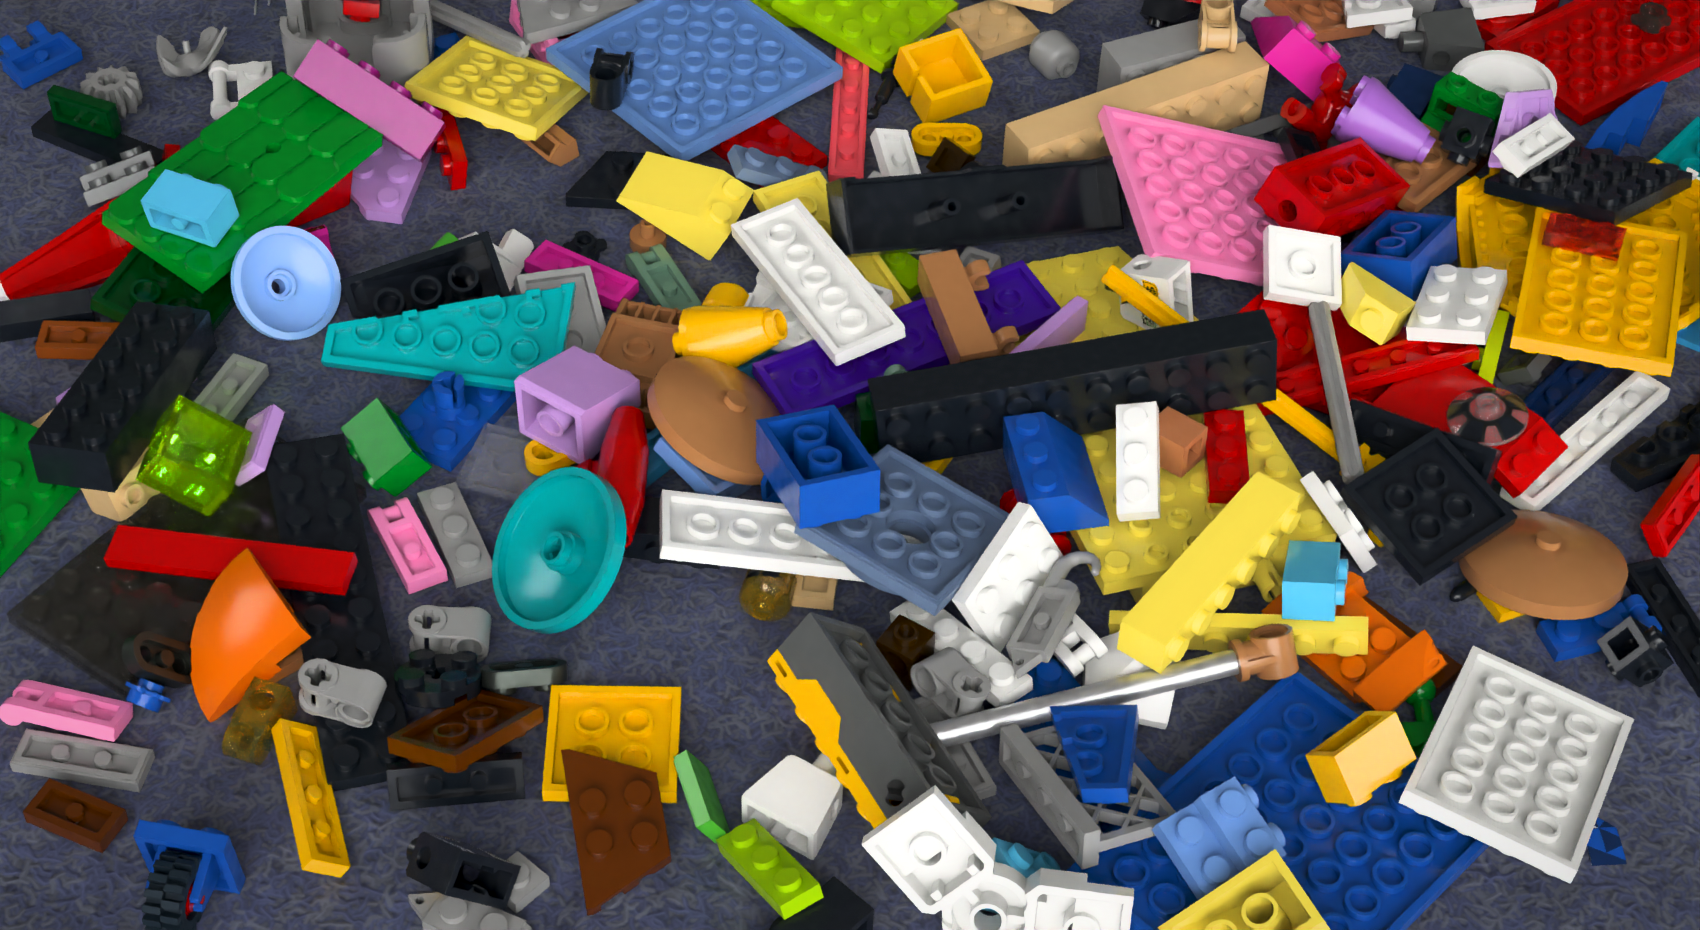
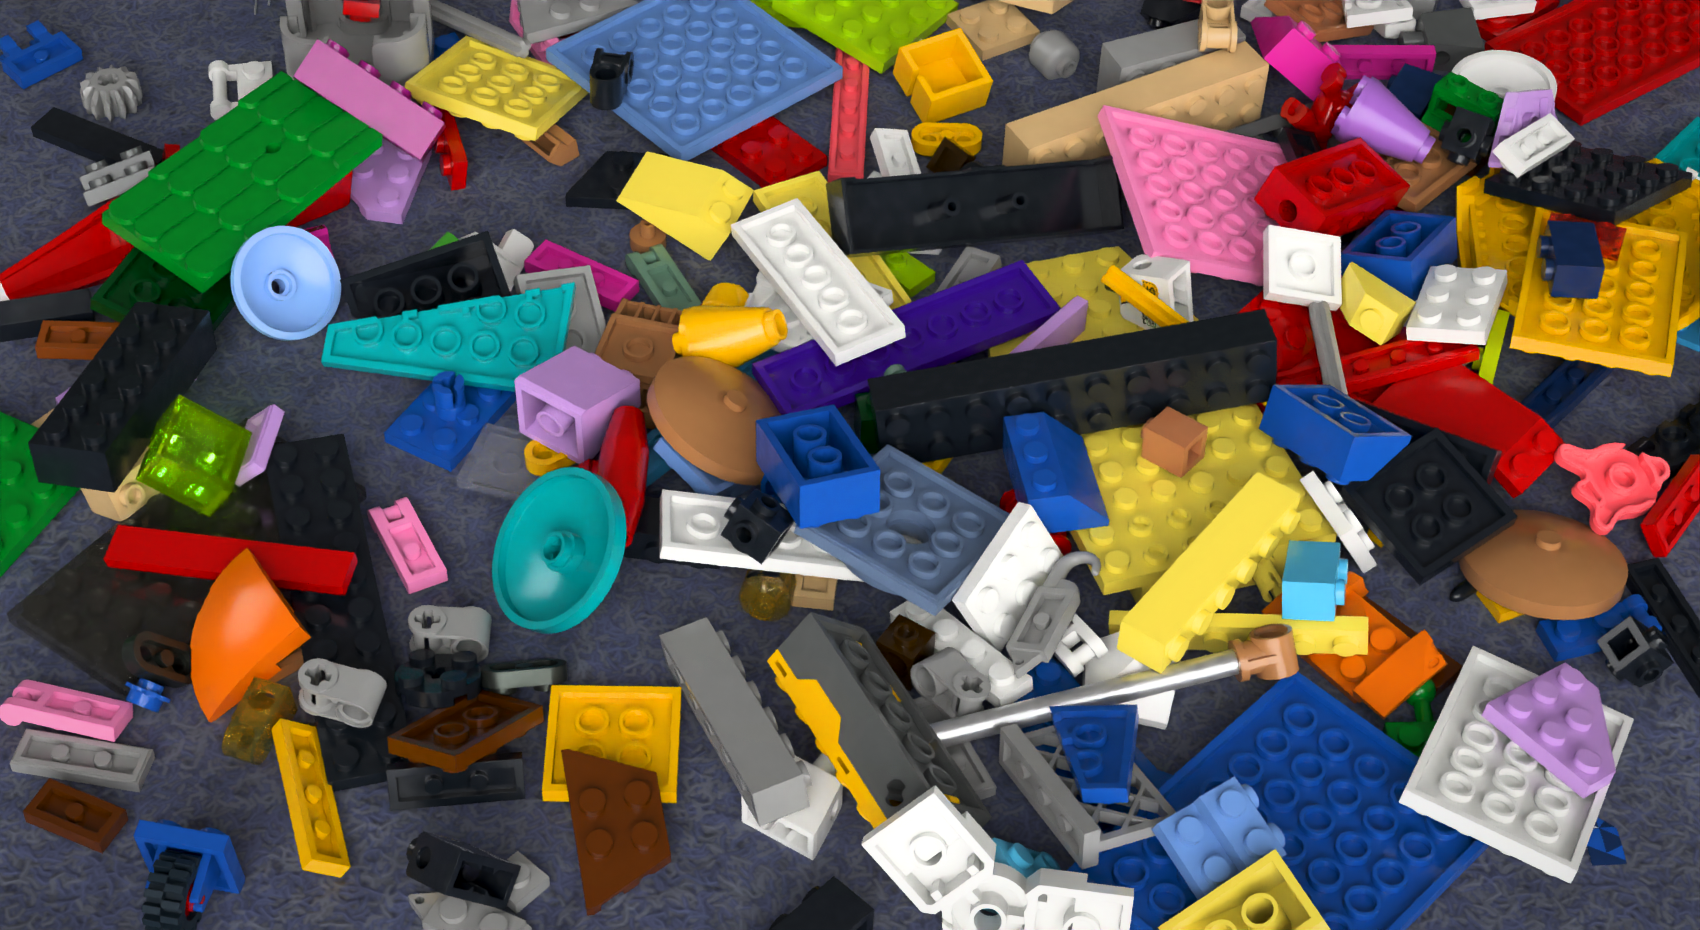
dark green plate [47,85,122,138] -> none
medium azure brick [140,169,240,248] -> none
light grey animal [156,26,228,78] -> none
light grey plate [170,353,269,453] -> none
green brick [341,398,432,497] -> none
light grey plate [417,482,492,588] -> none
black plate [562,231,607,262] -> none
bright green tile [673,750,730,843] -> none
lime plate [716,818,824,920] -> none
sand blue plate [727,144,829,187] -> none
black piece [867,55,900,120] -> none
medium nougat brick [917,249,1020,364] -> none
white plate [1116,401,1161,522] -> none
red plate [1202,409,1250,504] -> none
yellow brick [1305,711,1417,807] -> none
dish [1447,387,1529,446] -> none
dark grey plate [1497,351,1552,386] -> none
white plate [1499,371,1670,511] -> none
blue slope [1585,80,1668,155] -> none
clear smoke plate [1630,2,1672,34] -> none
none -> light grey brick [659,617,812,827]
none -> black brick [720,488,795,565]
none -> blue slope [1259,385,1412,485]
none -> dark pink plate [1332,45,1437,80]
none -> lavender plate [1481,662,1616,799]
none -> dark blue brick [1537,220,1605,299]
none -> coral tile [1554,442,1670,535]

